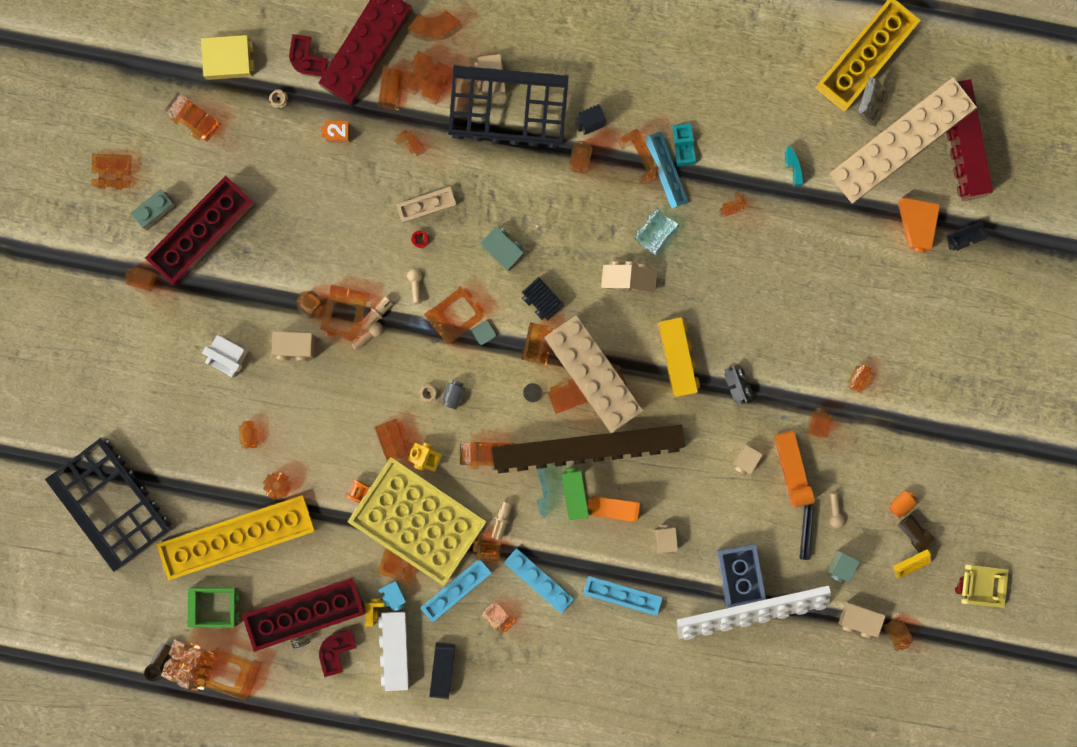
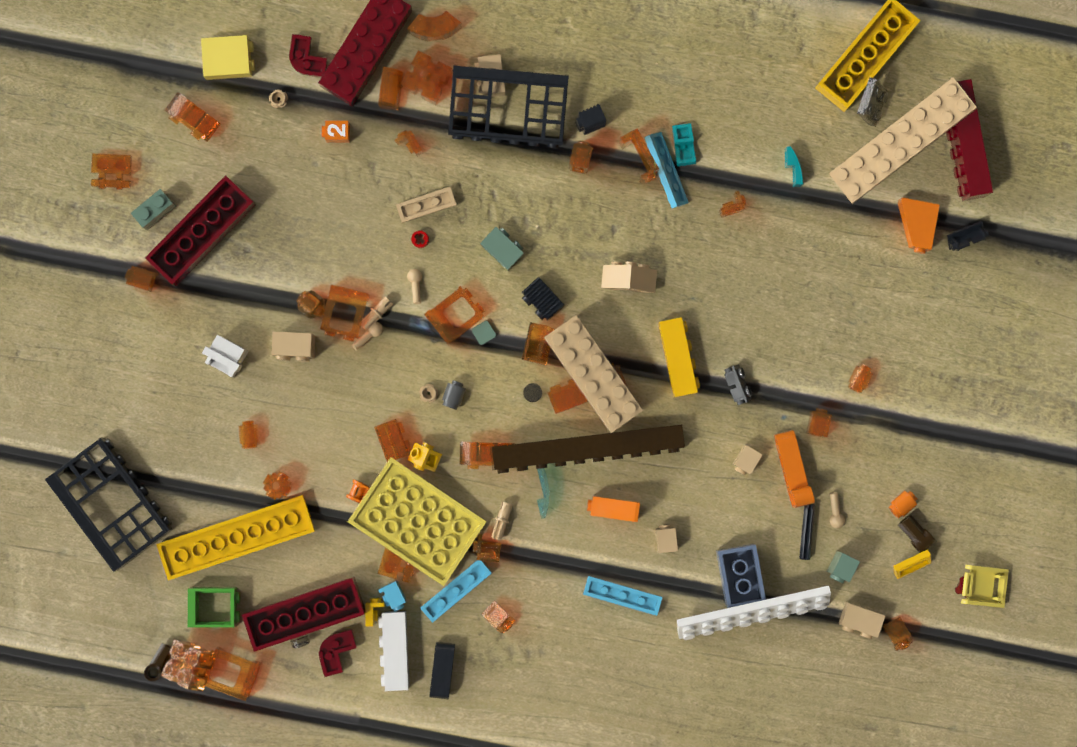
medium azure plate [504,548,574,614] -> none
bright green window [562,468,589,521] -> none
clear light blue bracket [634,209,679,256] -> none

